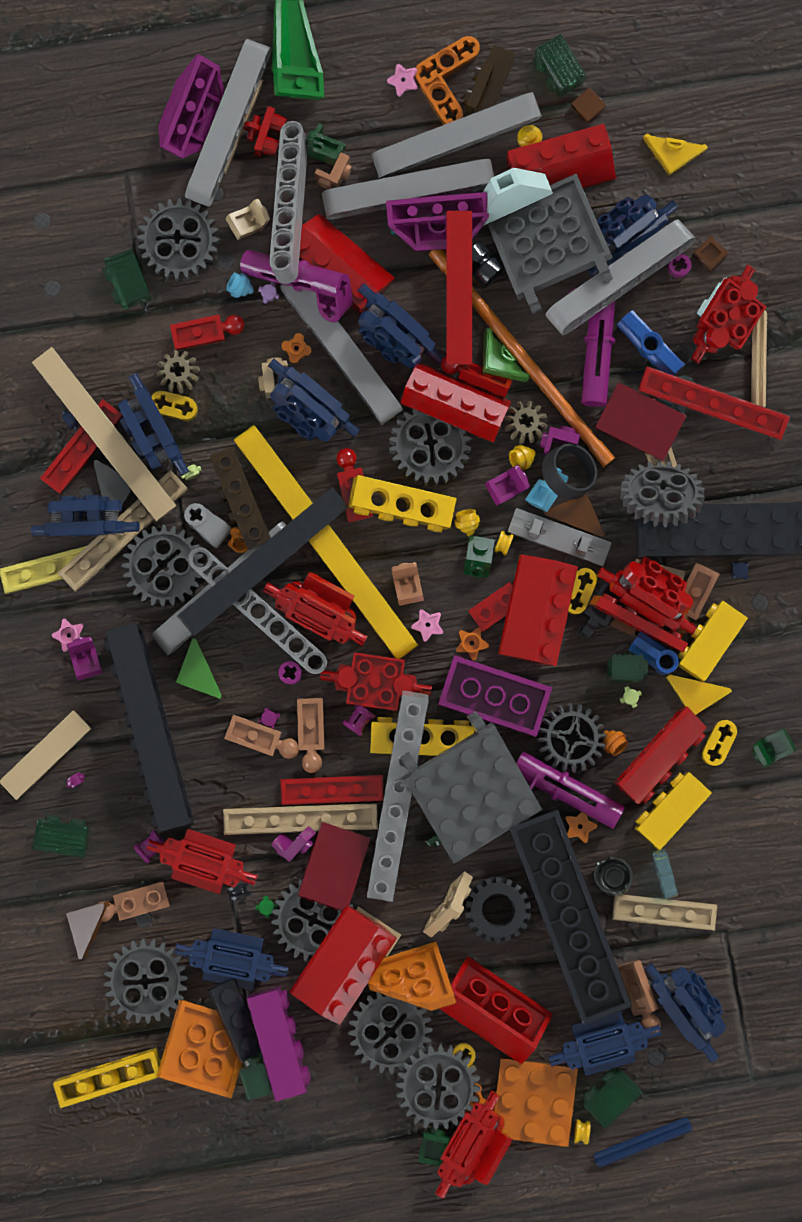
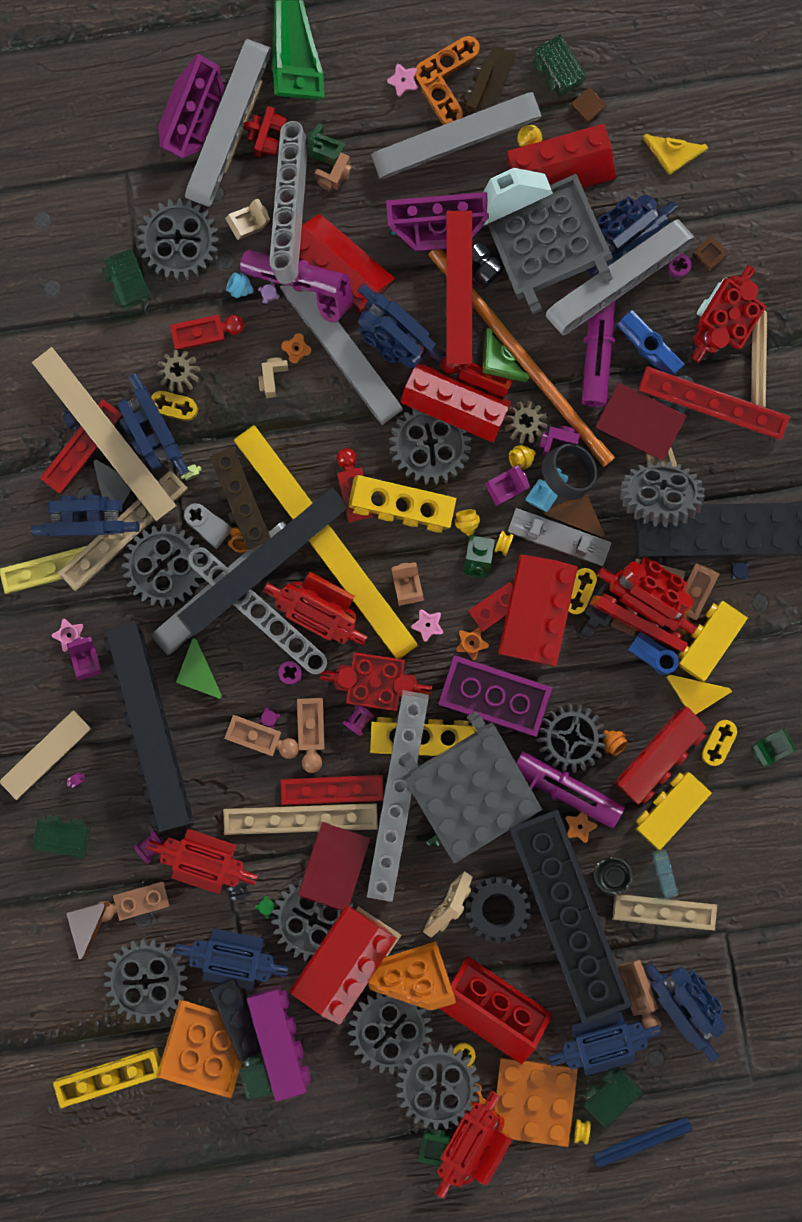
dark blue piece [267,358,360,442] -> none
magenta bracket [271,826,316,862] -> none
light grey beam [322,159,494,219] -> none
clear green brick [607,654,648,682] -> none
yellowish green piece [620,686,642,708] -> none

